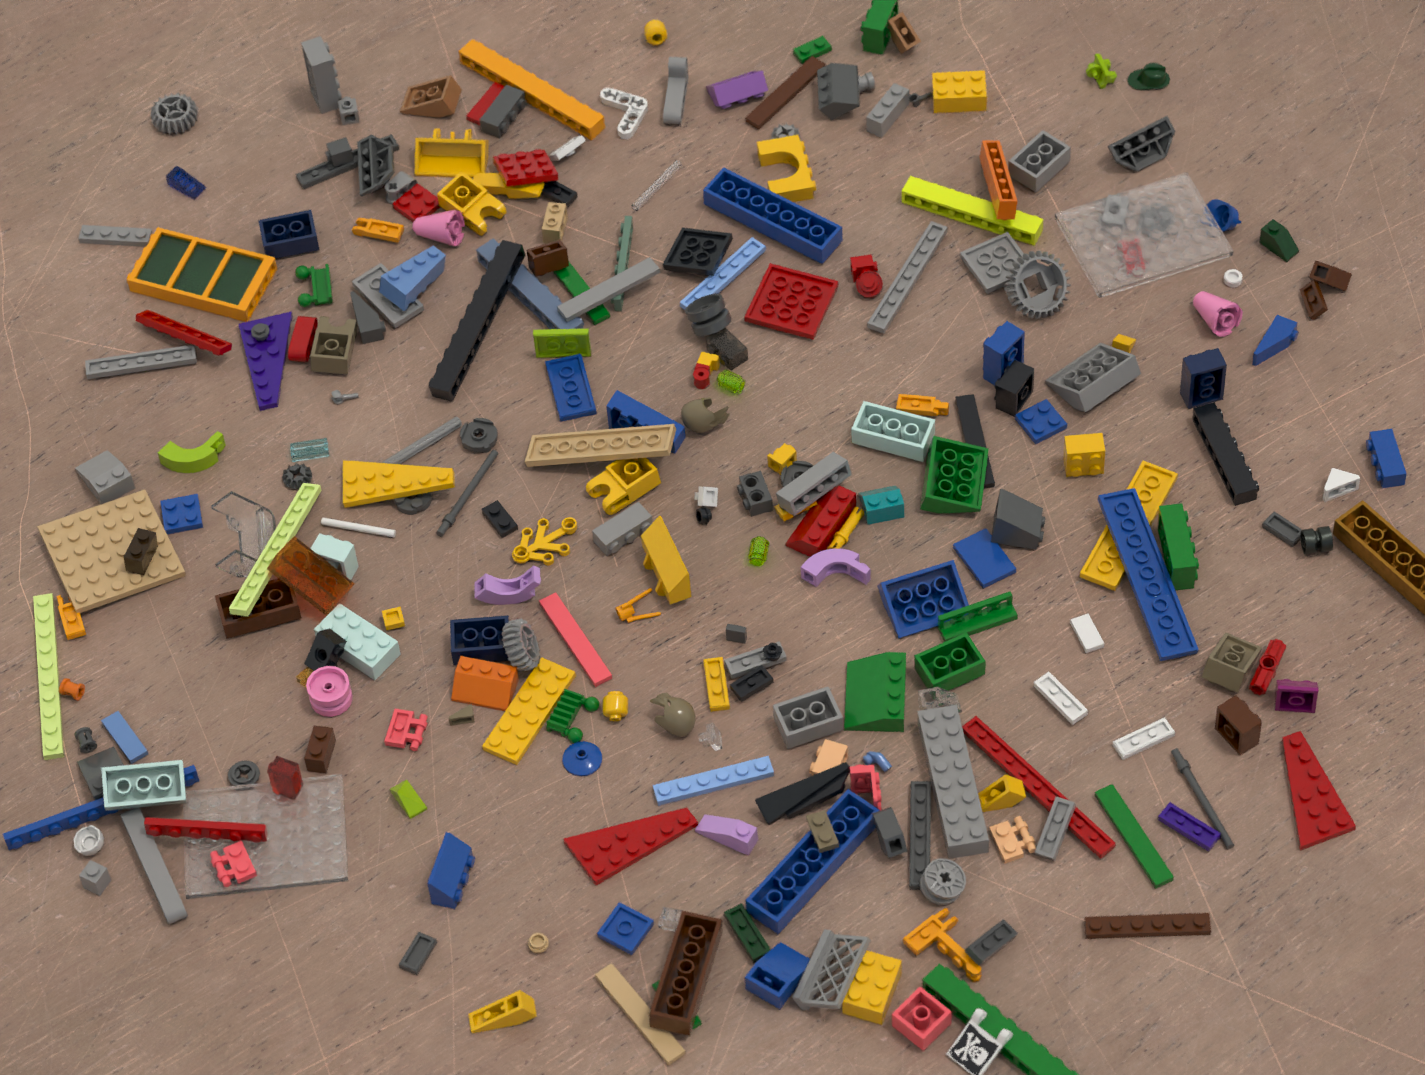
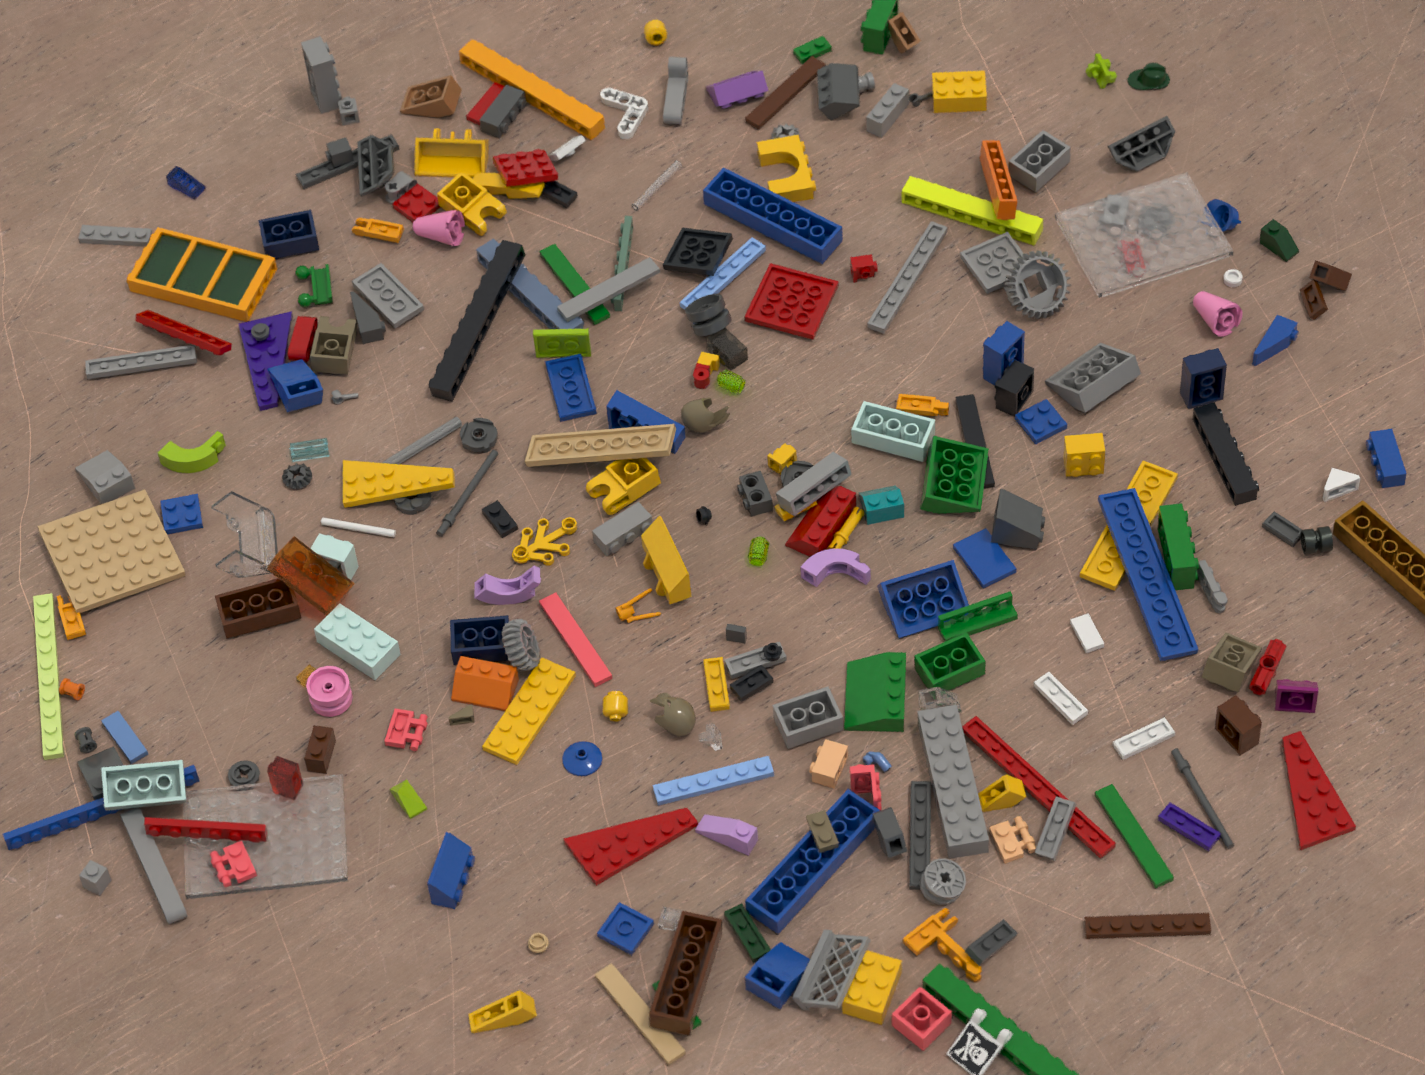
white hair [73,825,104,856] -> none
dark brown brick [124,528,158,575] -> none
light grey gear [150,92,198,135] -> none
yellowish green plate [229,483,322,616] -> none
black brick [304,628,347,671] -> none
medium blue wedge [379,246,446,311] -> none
yellow plate [382,607,405,631] -> none
dark grey tile [399,932,437,976] -> none
reddish brown brick [527,240,569,276] -> none
tan brick [542,202,568,244] -> none
green gear [546,689,600,743] -> none
white tile [694,487,718,507] -> none
black wedge [755,762,850,825] -> none
red plate [856,271,883,298] -> none
yellow slope [1112,334,1136,353] -> none
none -> blue slope [267,359,323,412]
none -> light grey hinge [1196,560,1228,613]

